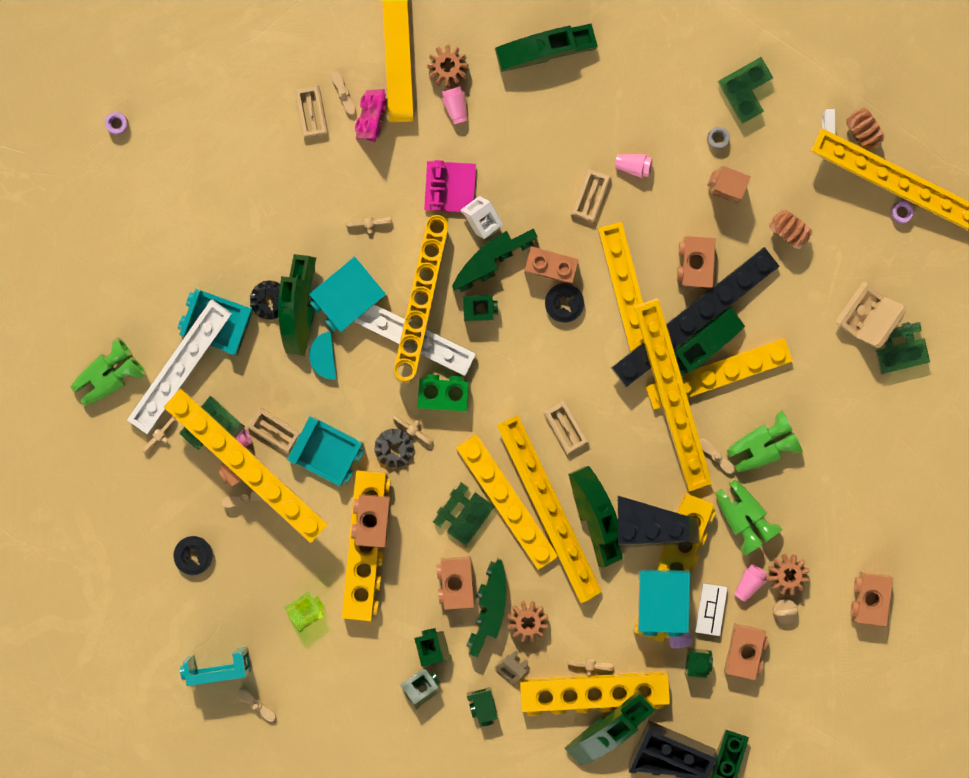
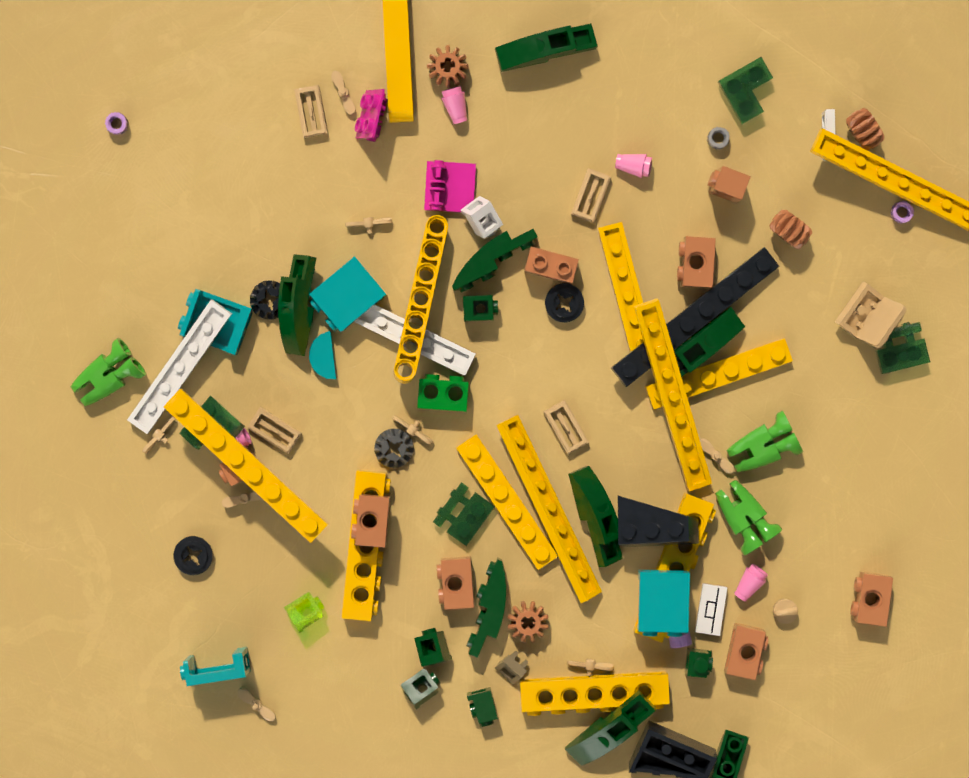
teal panel [287,416,365,487] -> none
nougat gear [767,554,810,595] -> none

